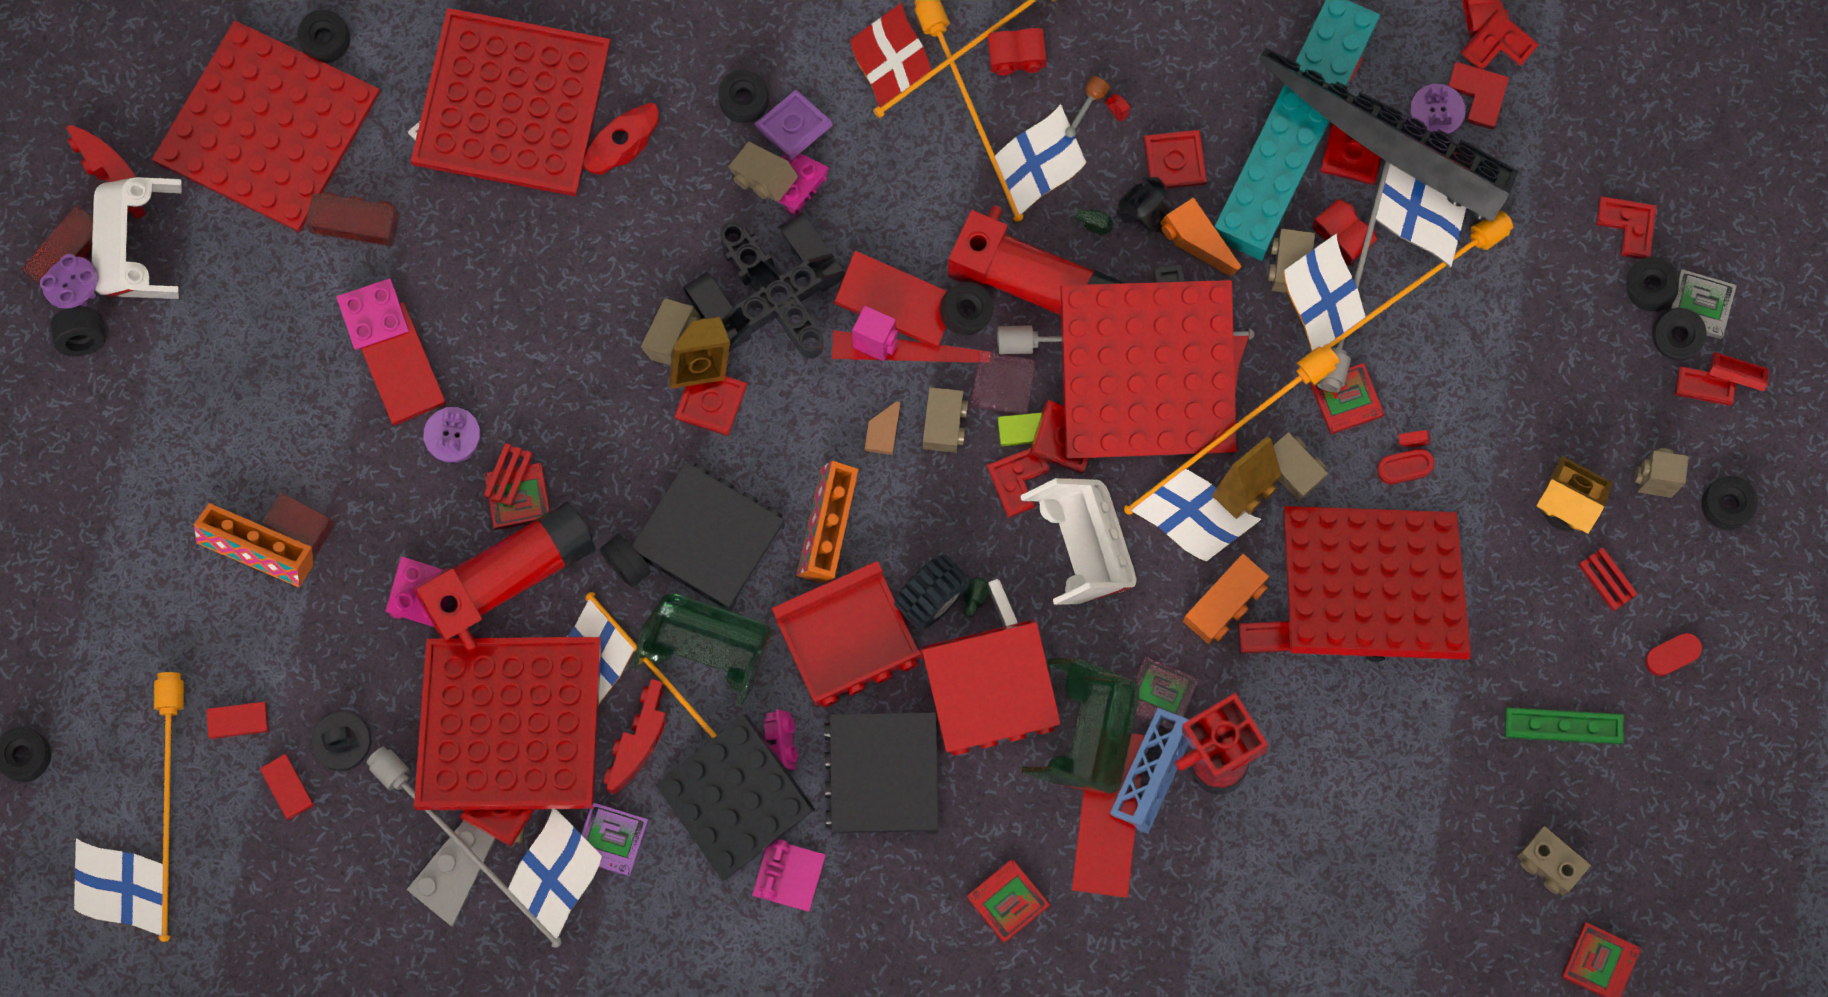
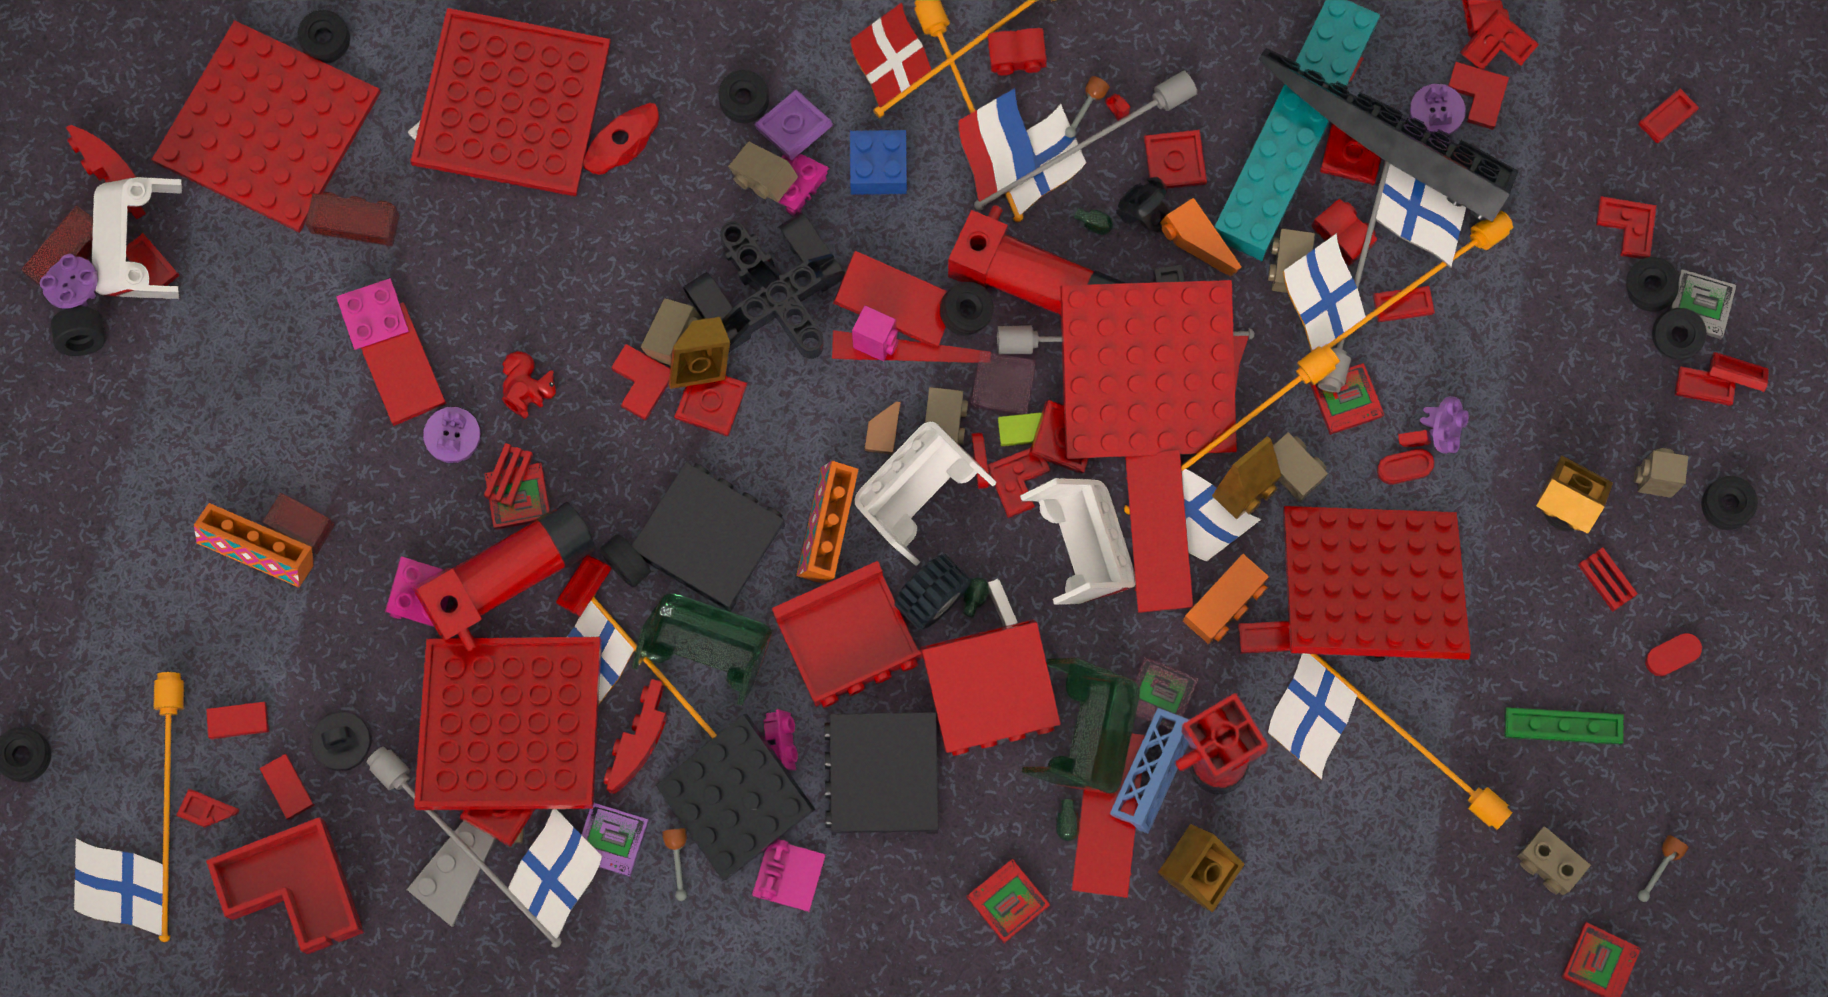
none -> red tile [126,233,179,286]
none -> red tile [176,789,240,828]
none -> red piece [206,817,364,954]
none -> red animal [502,351,556,419]
none -> red tile [556,555,612,616]
none -> red tile [611,344,670,421]
none -> hinge [662,828,687,901]
none -> blue brick [850,130,907,195]
none -> white windscreen [855,422,997,566]
none -> flag [958,70,1197,211]
none -> red tile [971,432,990,489]
none -> clear green cylinder [1056,799,1080,841]
none -> red window [1125,450,1193,613]
none -> pearl gold slope [1158,824,1245,913]
none -> flag [1268,654,1513,830]
none -> red tile [1373,286,1435,322]
none -> medium lavender plate [1420,396,1469,454]
none -> red tile [1638,88,1699,144]
none -> hinge [1638,835,1689,902]

